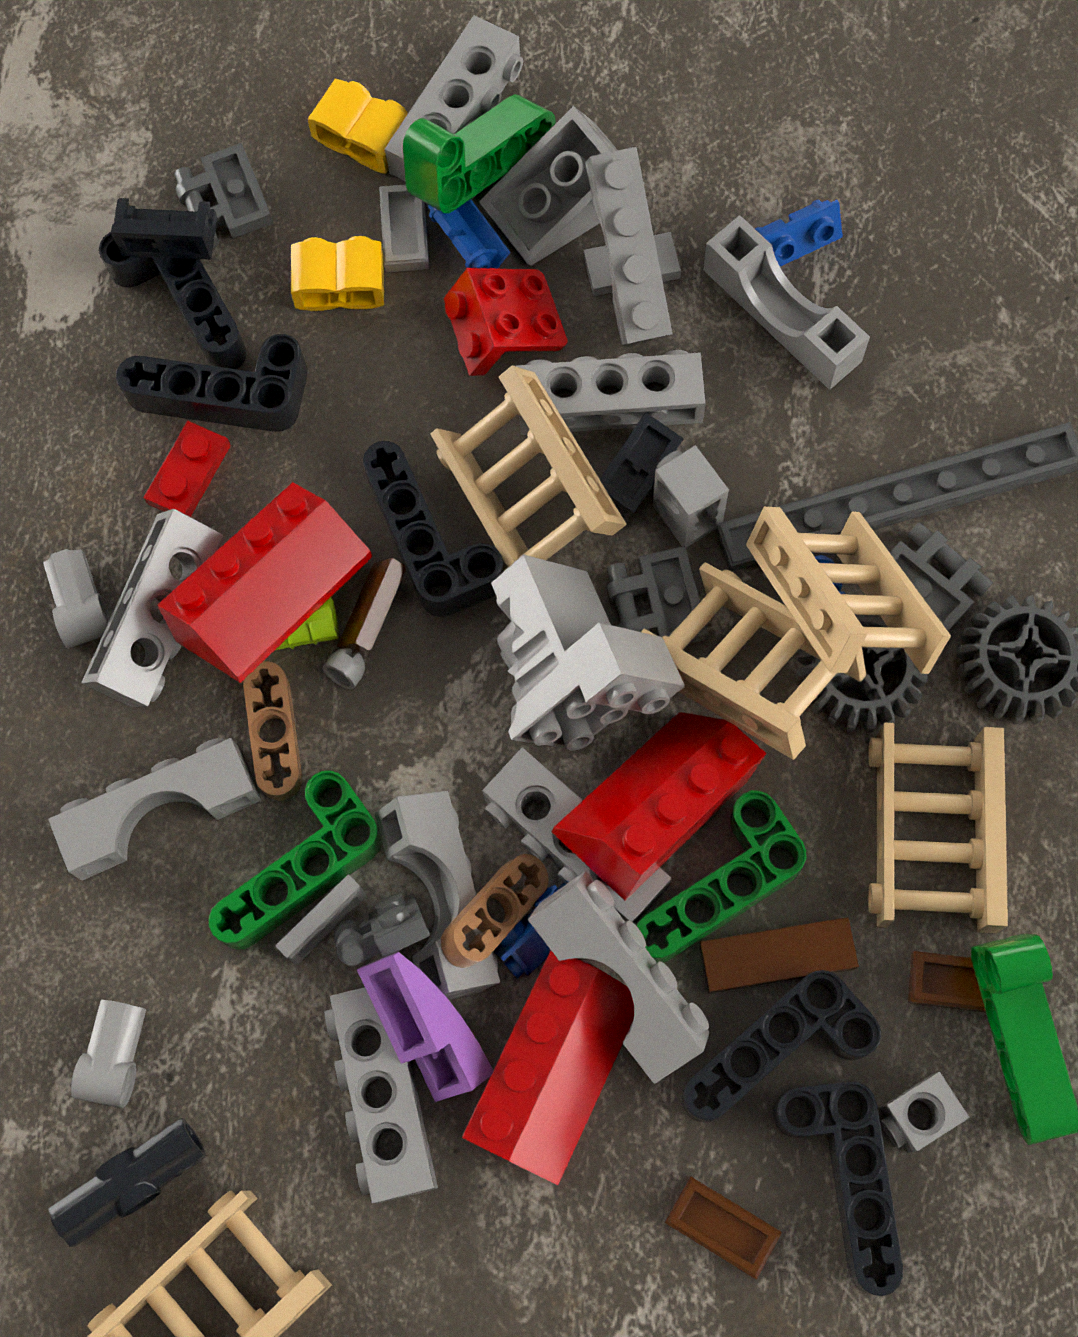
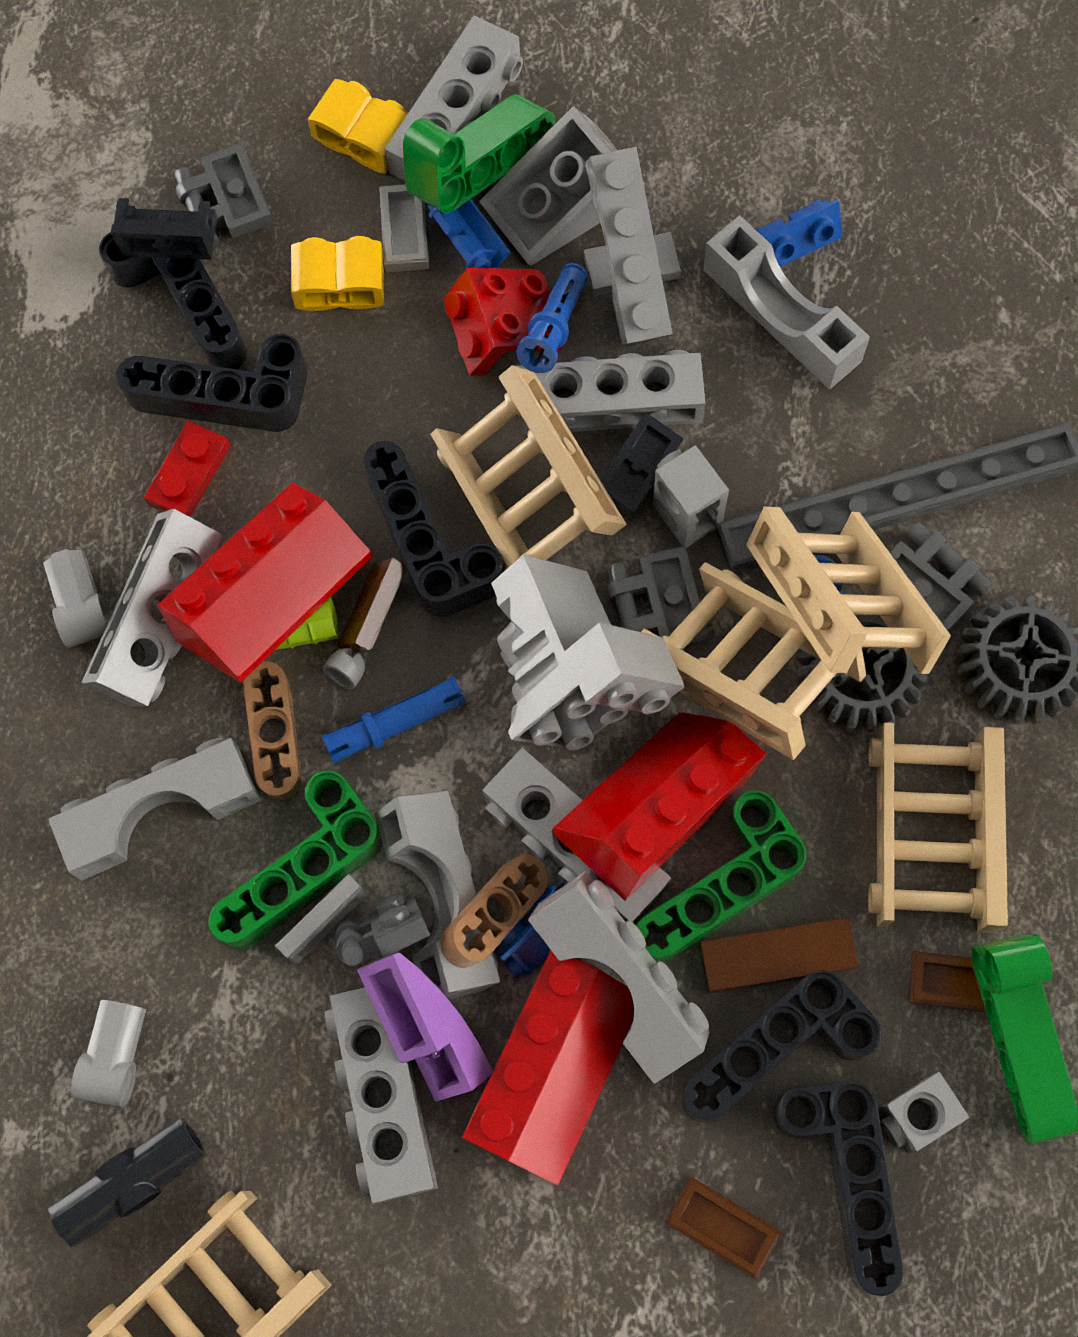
none -> blue pin [322,676,466,764]
none -> blue pin [516,263,589,373]

